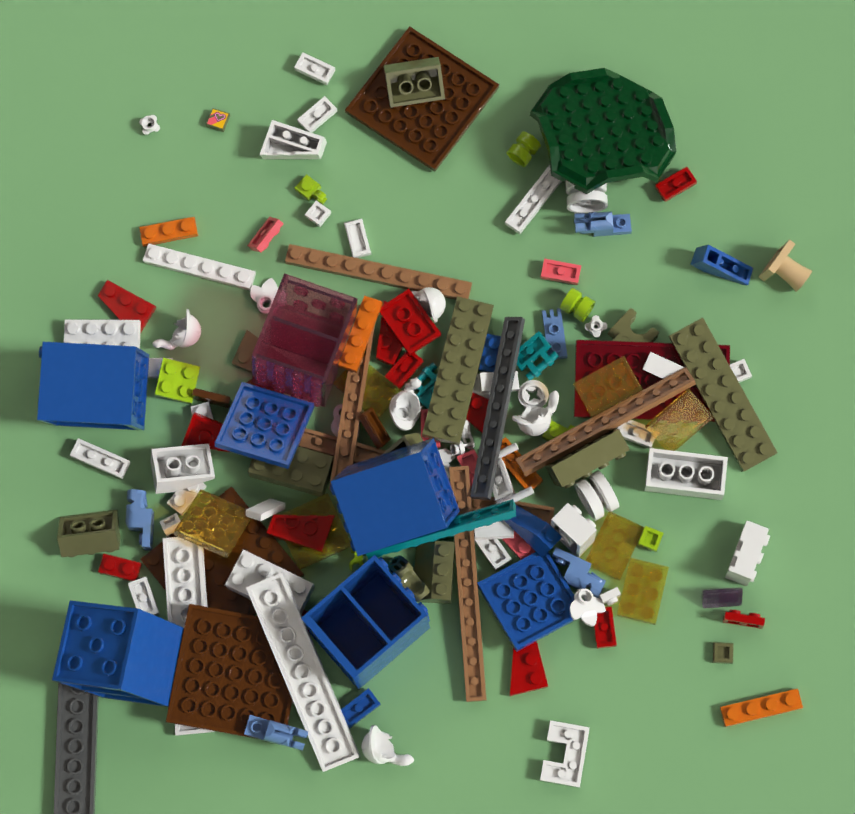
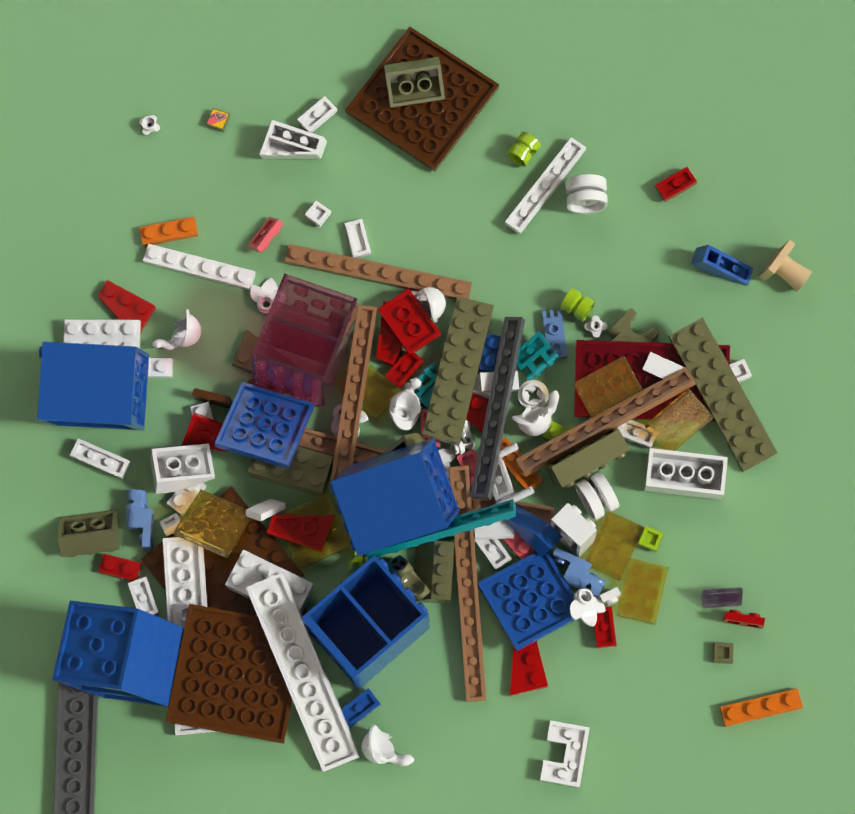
lime plate [154,358,200,404] -> none
medium blue plate [244,715,308,751] -> none
white plate [294,53,335,85] -> none
lime plate [294,174,327,205] -> none
orange plate [338,296,383,373] -> none
reddish brown tile [358,407,391,449] -> none
dark green plate [530,68,677,194] -> none
coral plate [541,258,581,285] -> none
medium blue plate [574,211,632,237] -> none
white wedge [725,521,770,586] -> none

